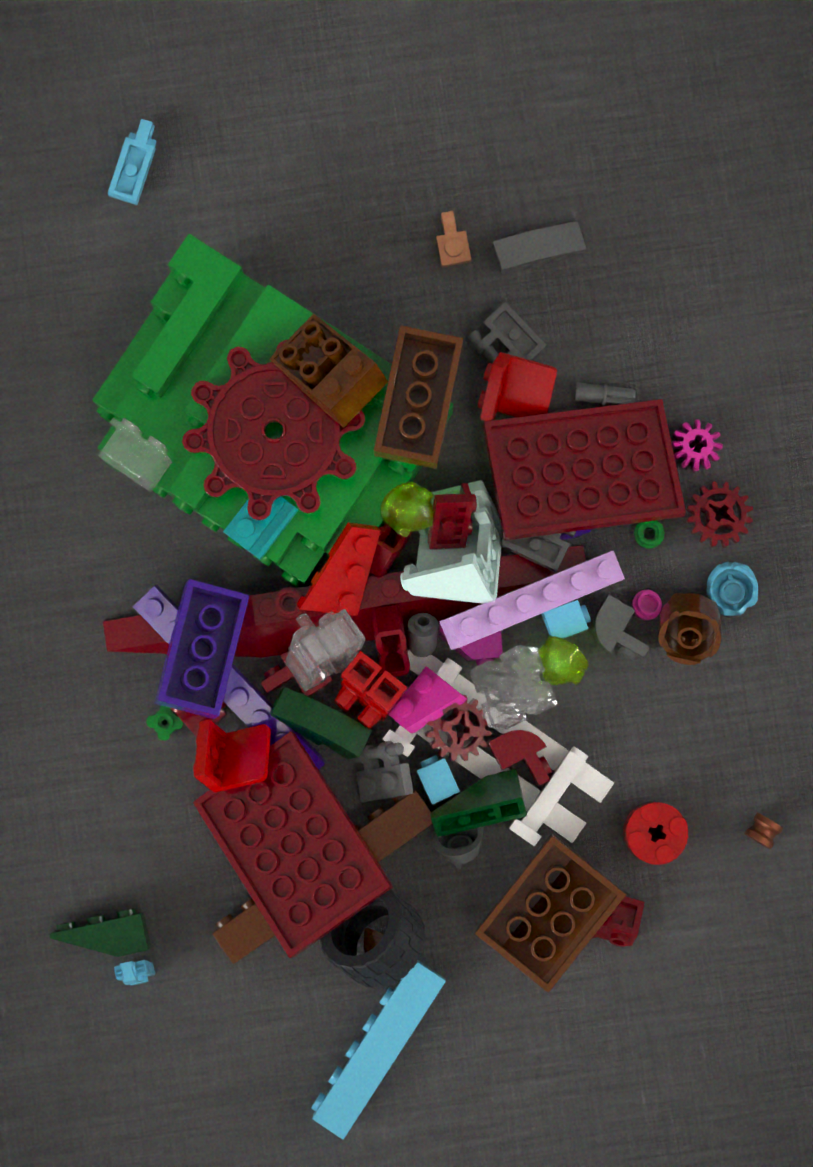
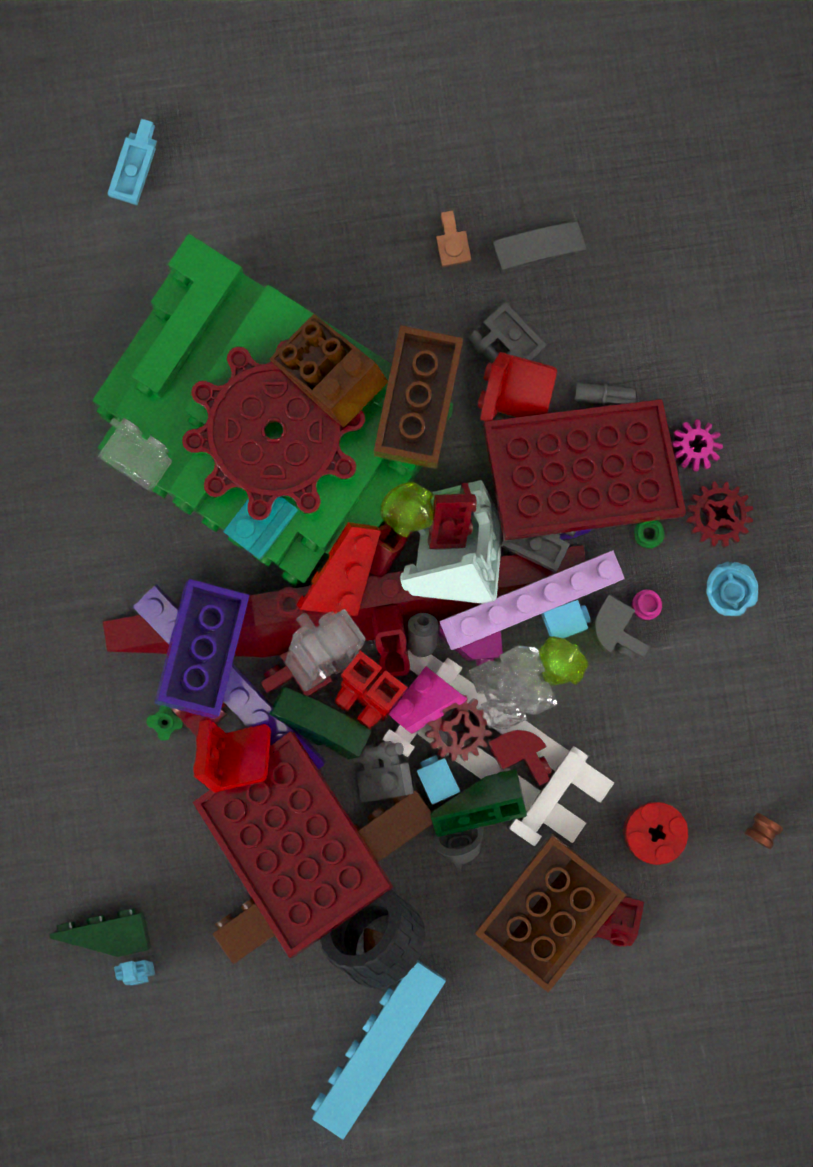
reddish brown brick [659,593,721,665] -> none

